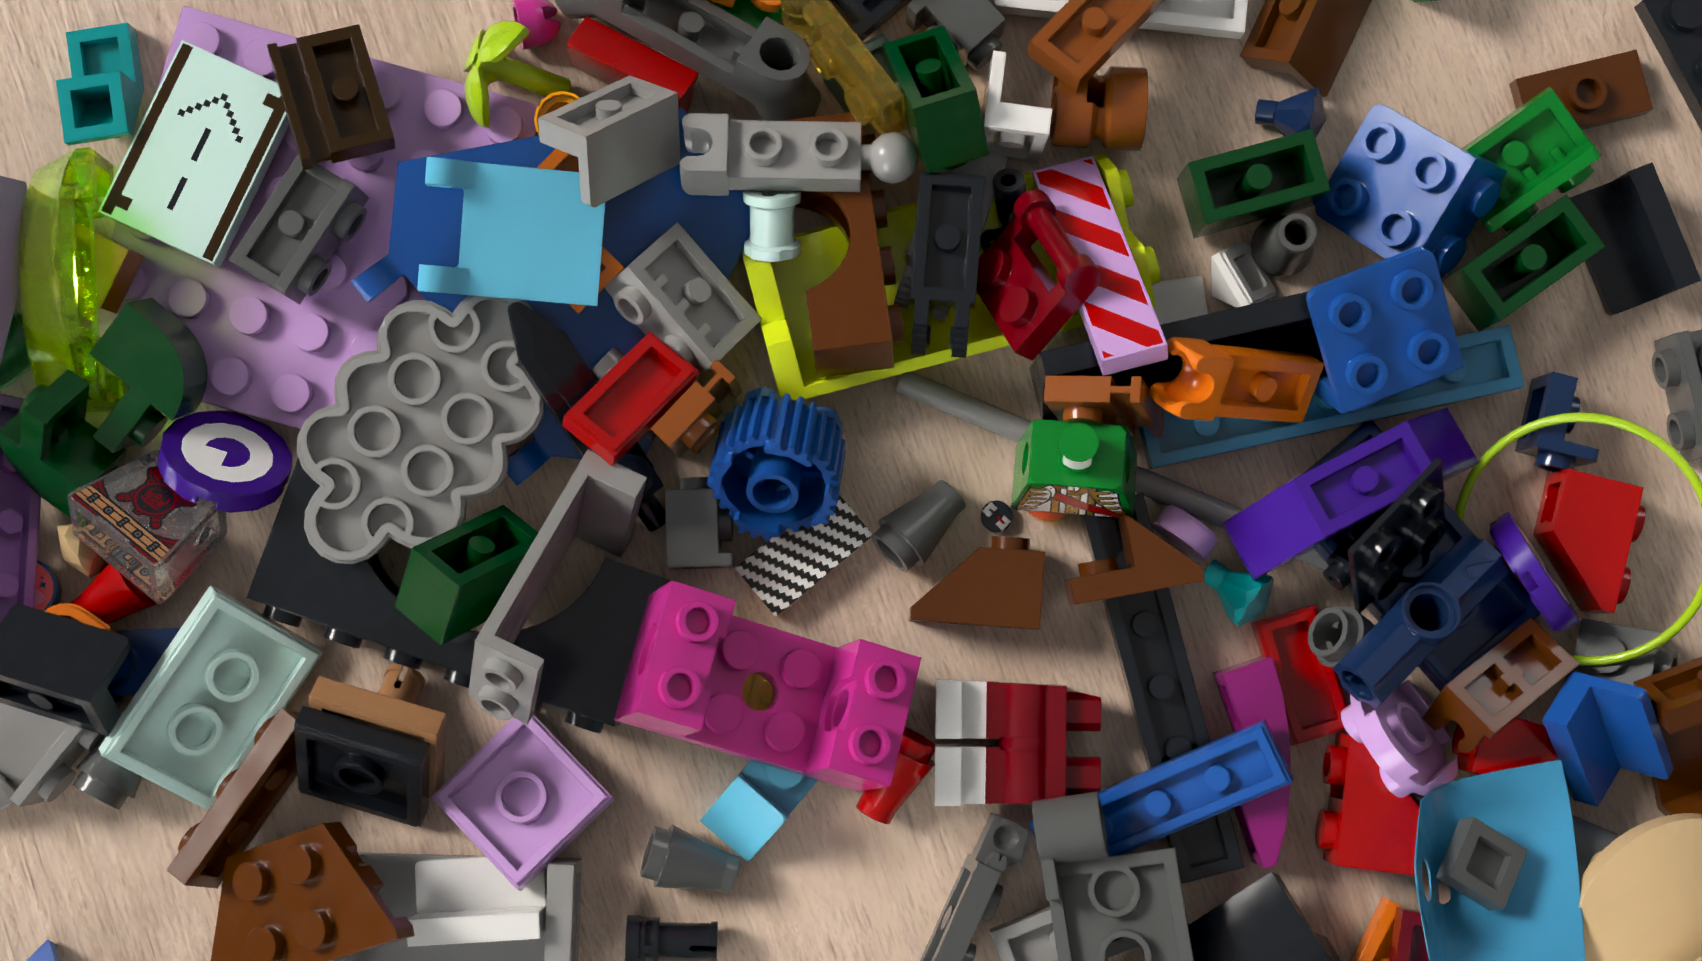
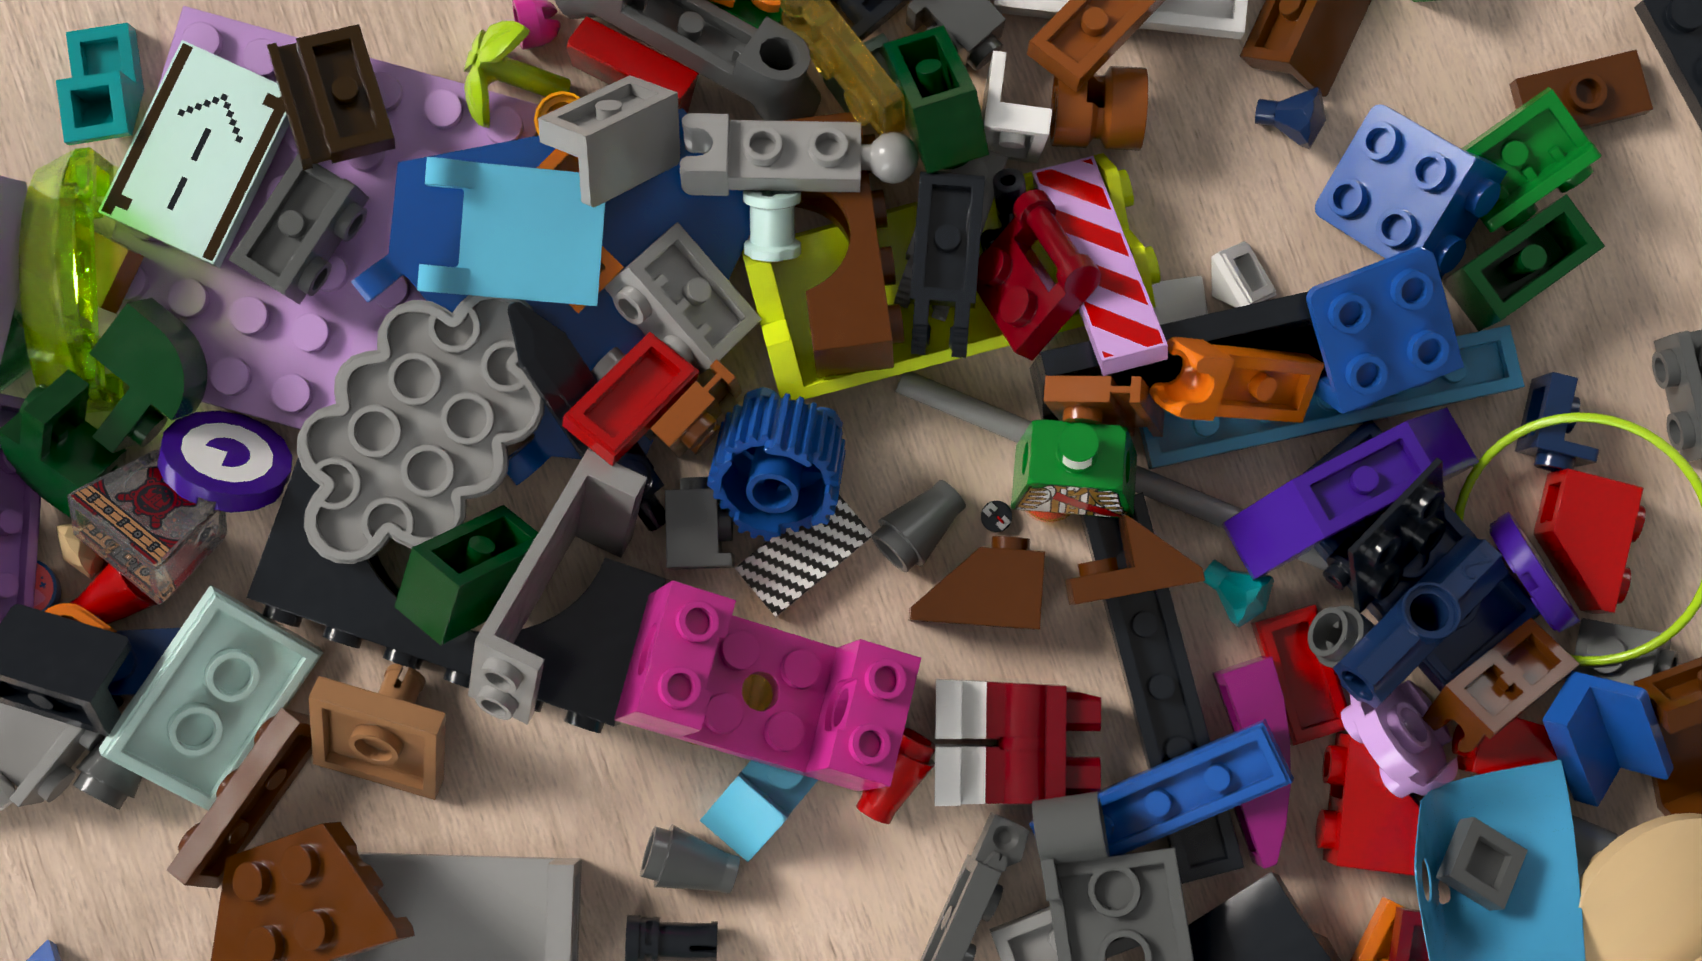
black tile [294,705,430,827] -> none
white panel [407,856,547,947] -> none
lavender plate [431,714,615,891] -> none
lavender tile [1152,505,1217,561] -> none
dark green brick [1177,129,1331,239] -> none
dark grey cone [1251,213,1317,277] -> none
black panel [1570,163,1701,316] -> none

